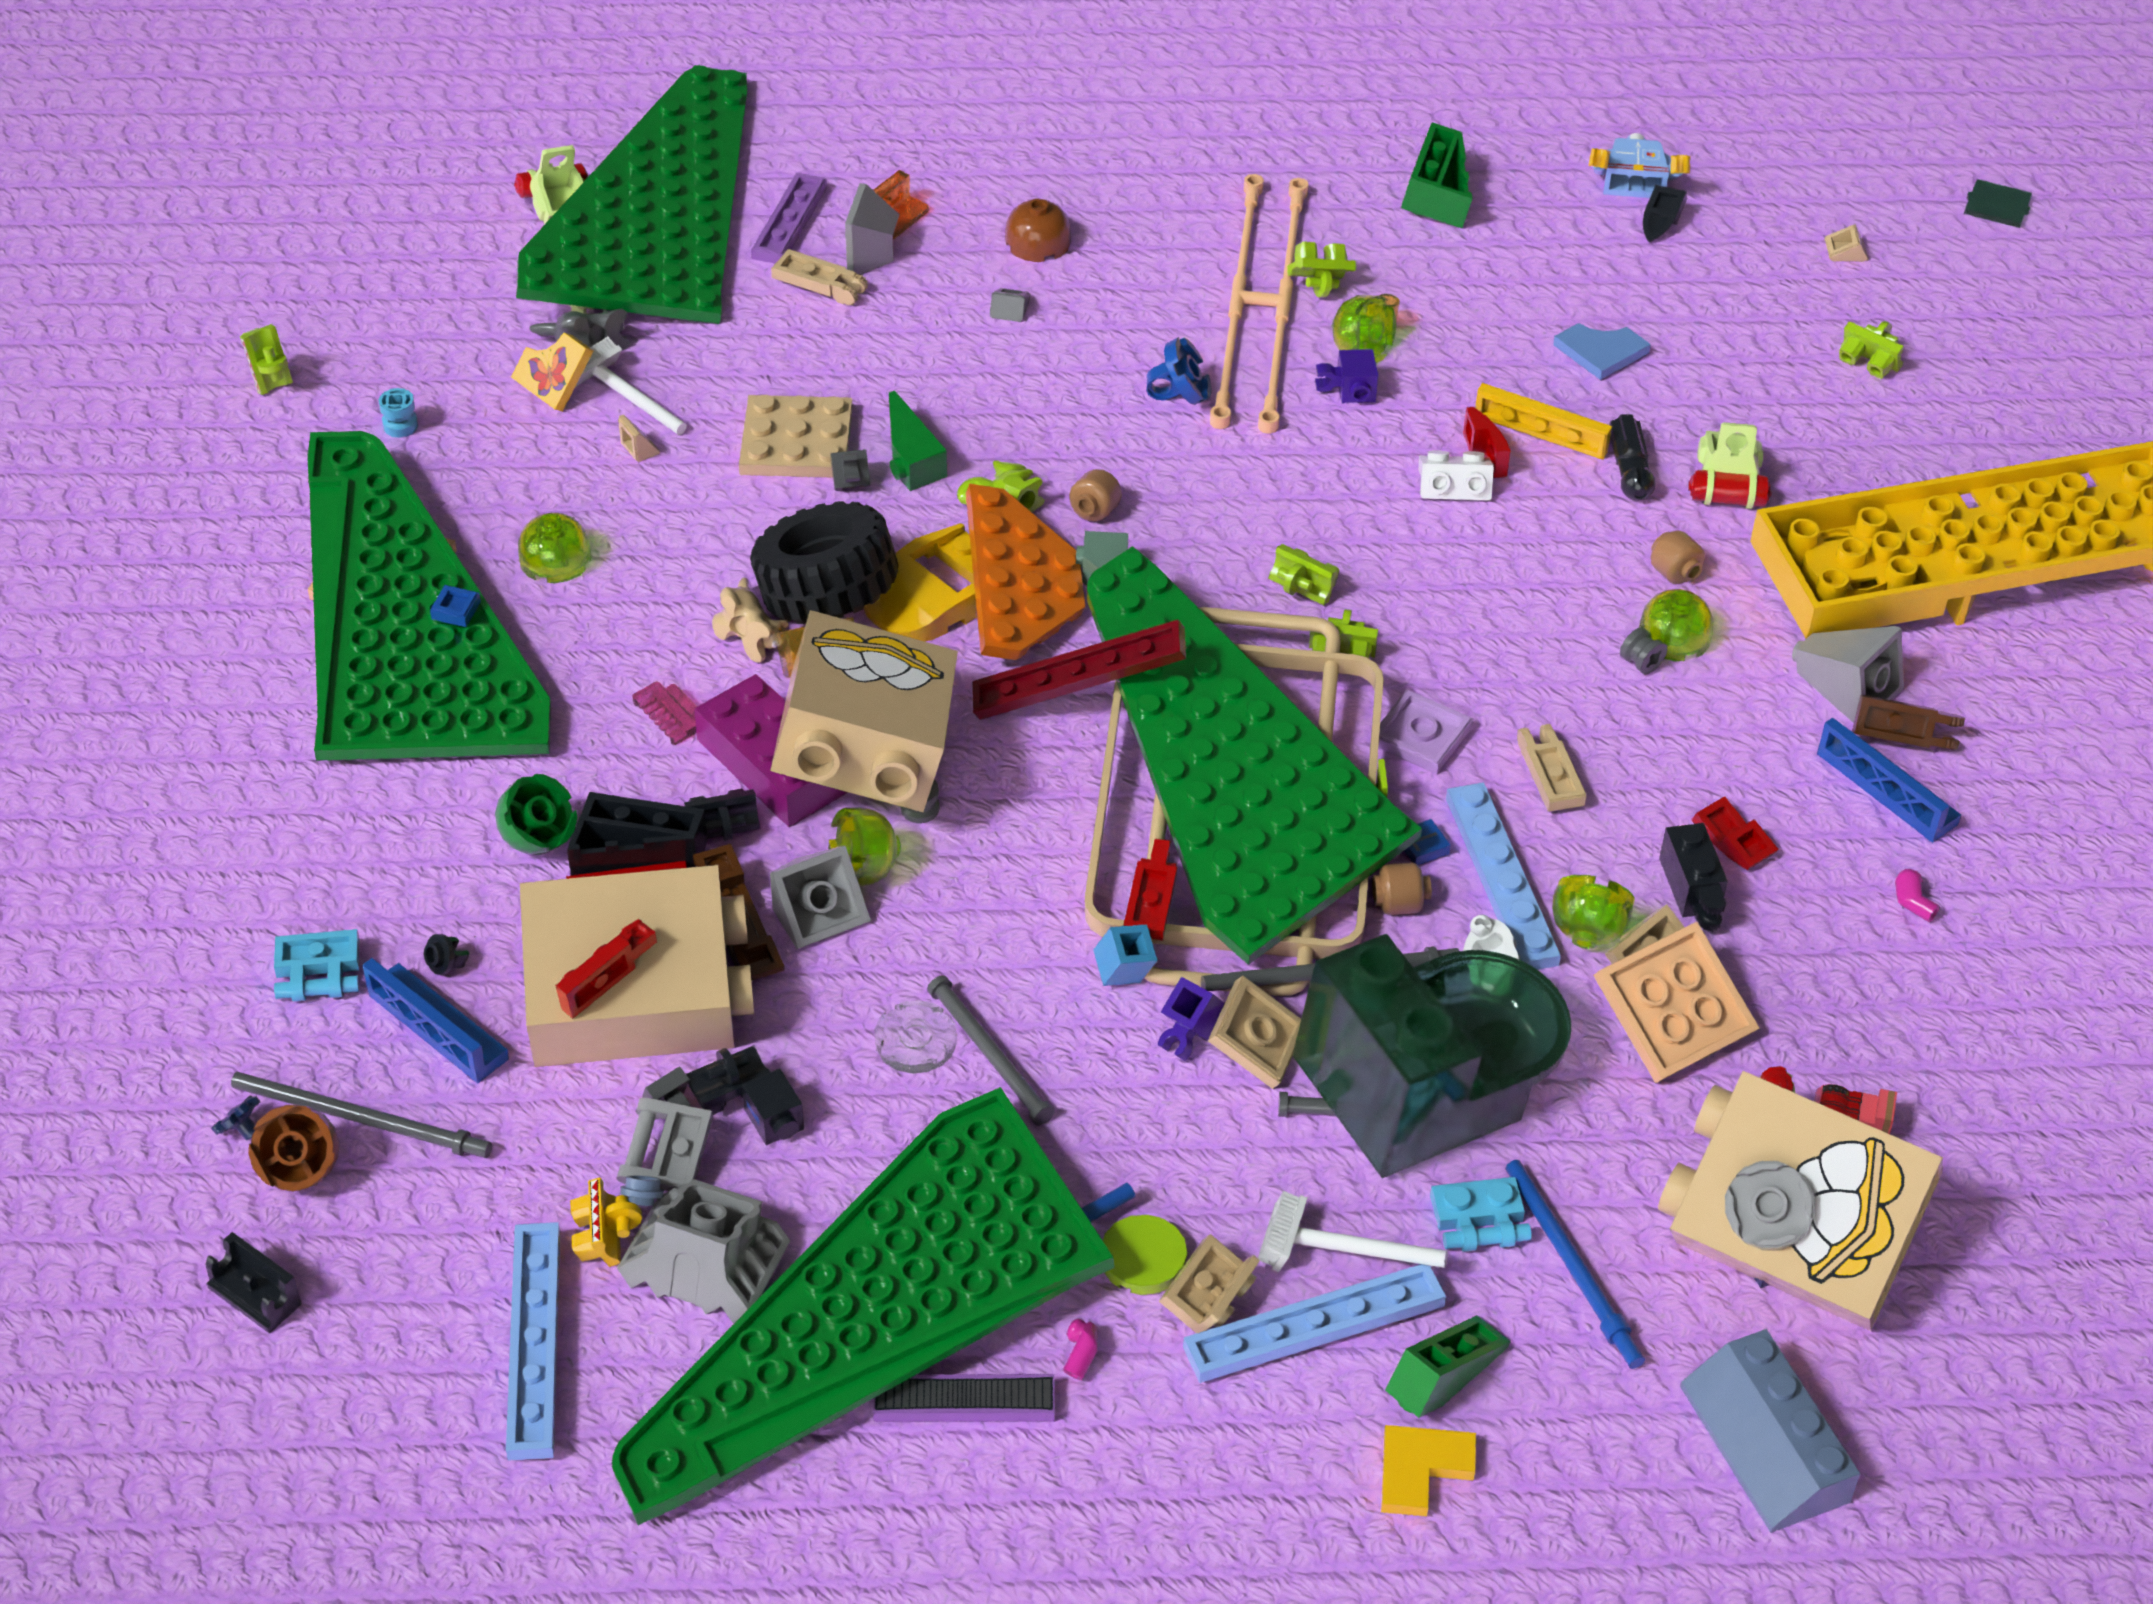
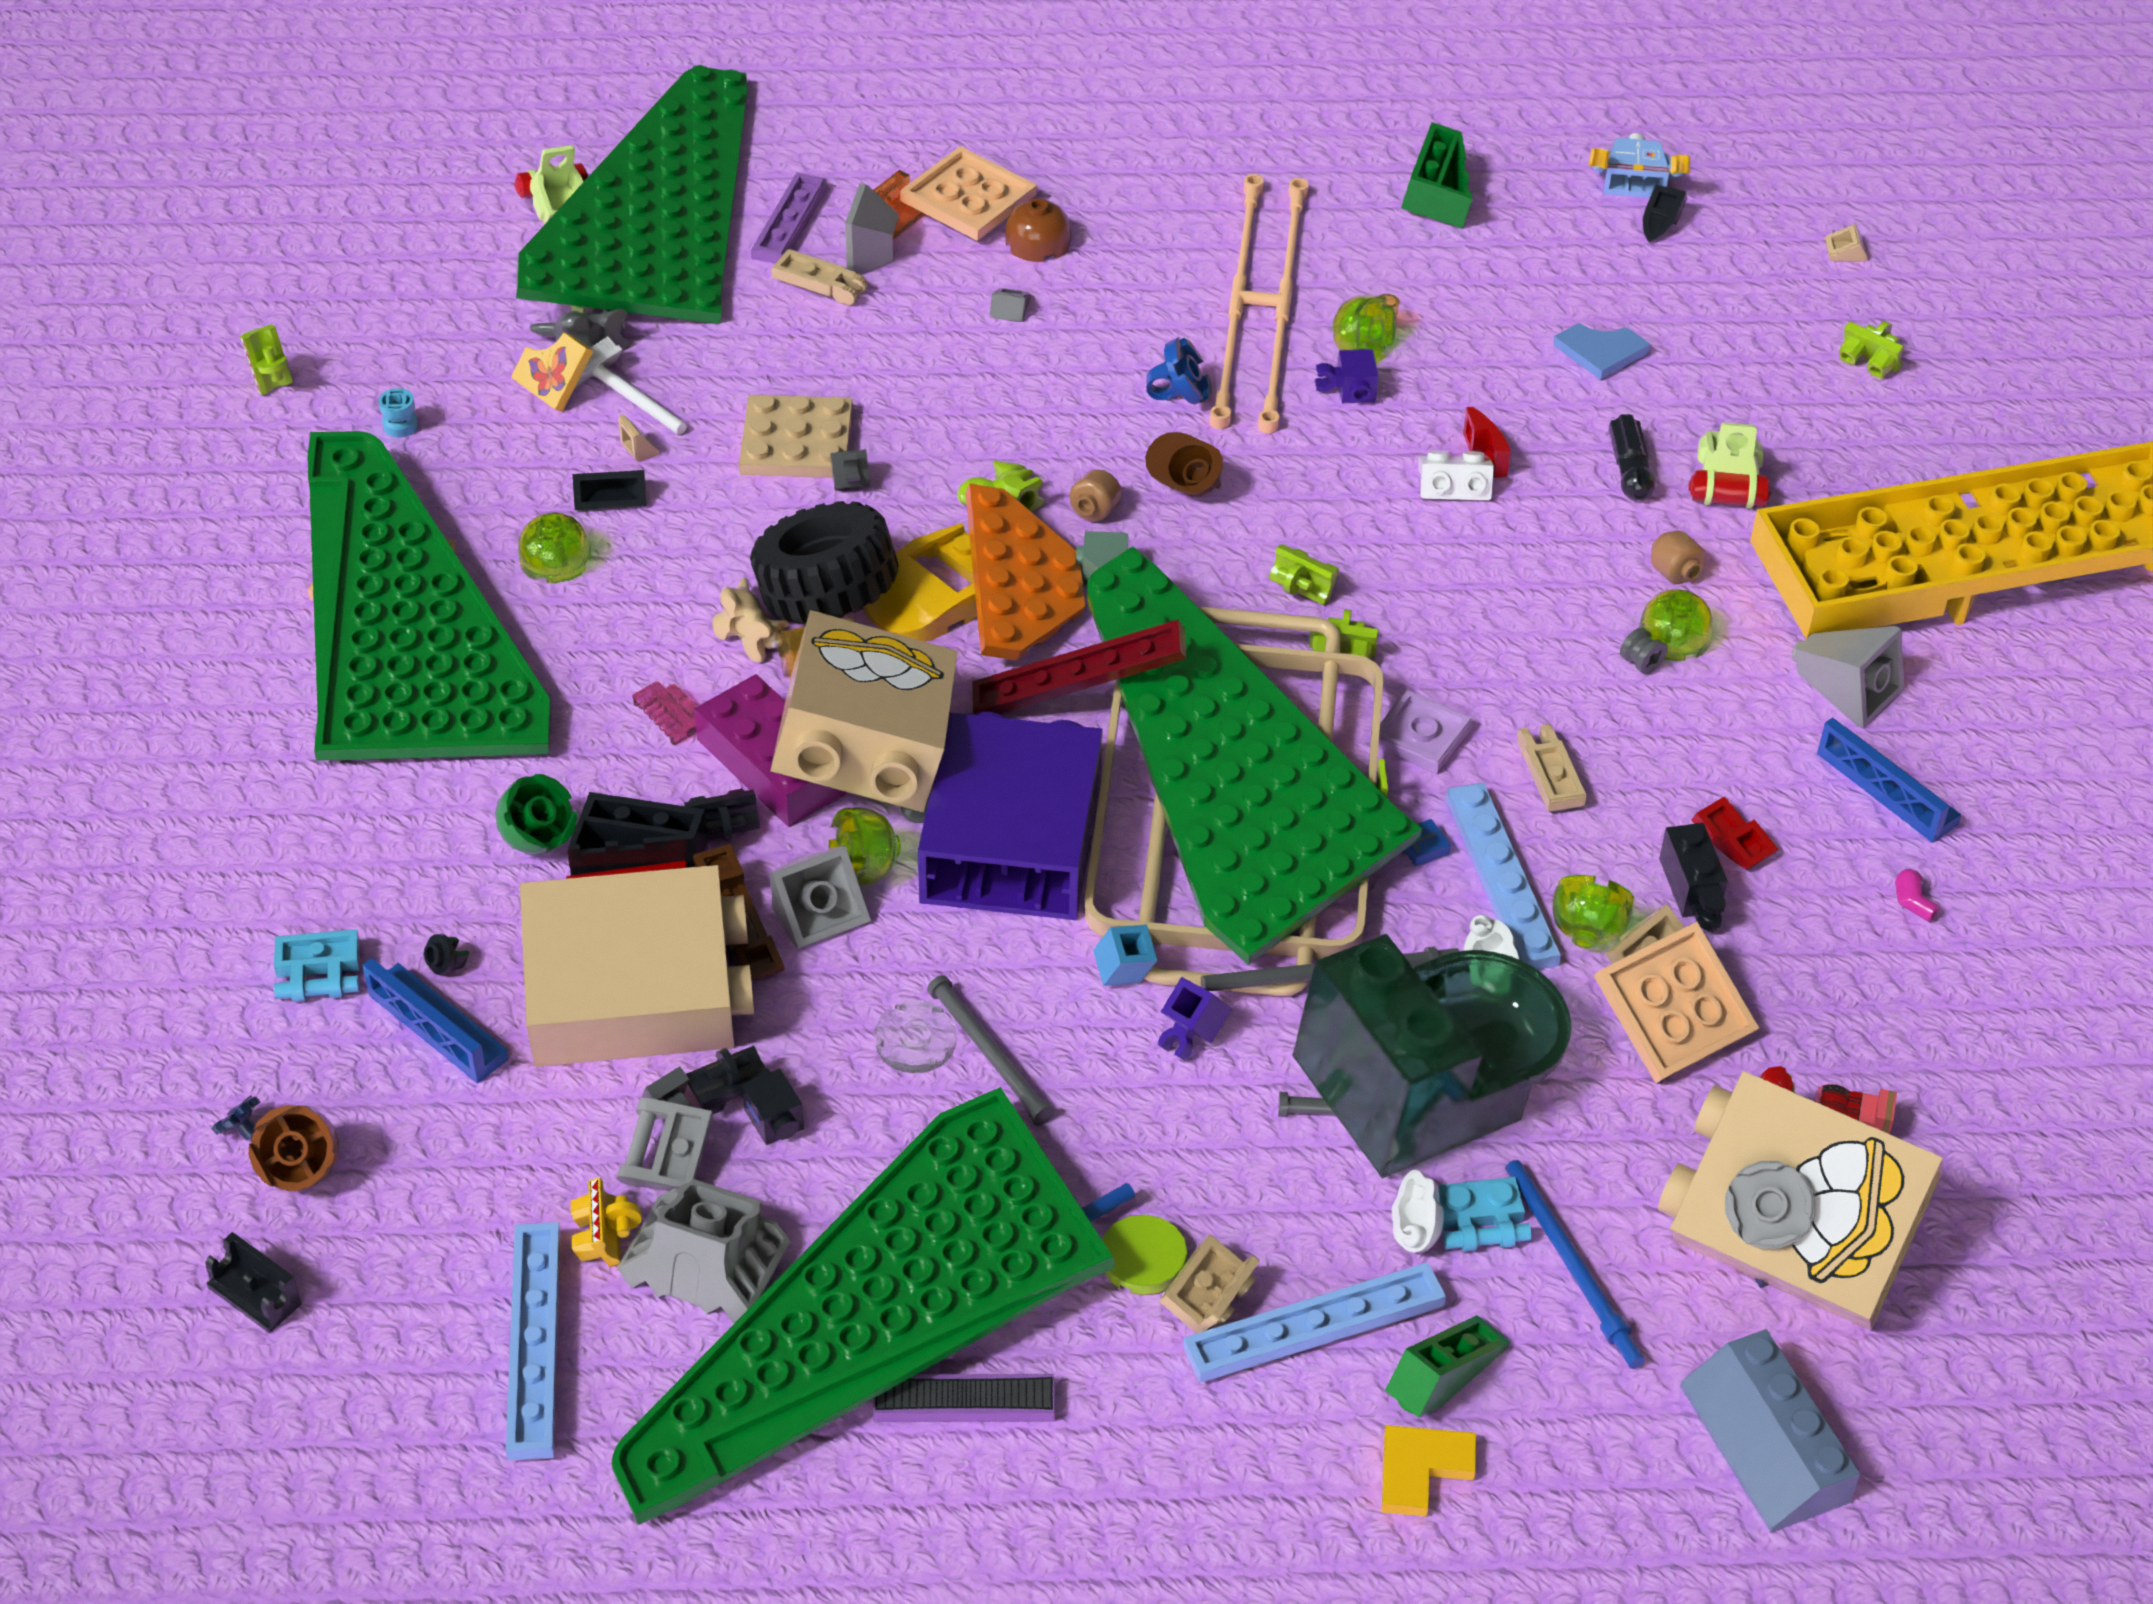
dark grey bar [231,1072,492,1158] -> none
blue tile [430,585,481,627] -> none
red hinge [555,919,657,1019] -> none
sand blue plate [620,1175,664,1206] -> none
green slope [888,390,947,491] -> none
dark pink arm [1062,1319,1098,1381] -> none
red hinge [1123,839,1177,941] -> none
tan tile [1208,976,1306,1089] -> none
white piece [1258,1191,1448,1272] -> none
lime hips [1287,241,1356,298] -> none
medium nougat head [1372,863,1432,916] -> none
yellow tile [1475,383,1612,460] -> none
reddish brown hinge [1852,694,1965,750] -> none
clear green piece [1964,179,2032,228] -> none
none -> black slope [572,470,647,510]
none -> light nougat plate [900,146,1037,241]
none -> dark purple brick [918,712,1103,921]
none -> reddish brown piece [1145,432,1223,497]
none -> white arm [1392,1169,1444,1253]

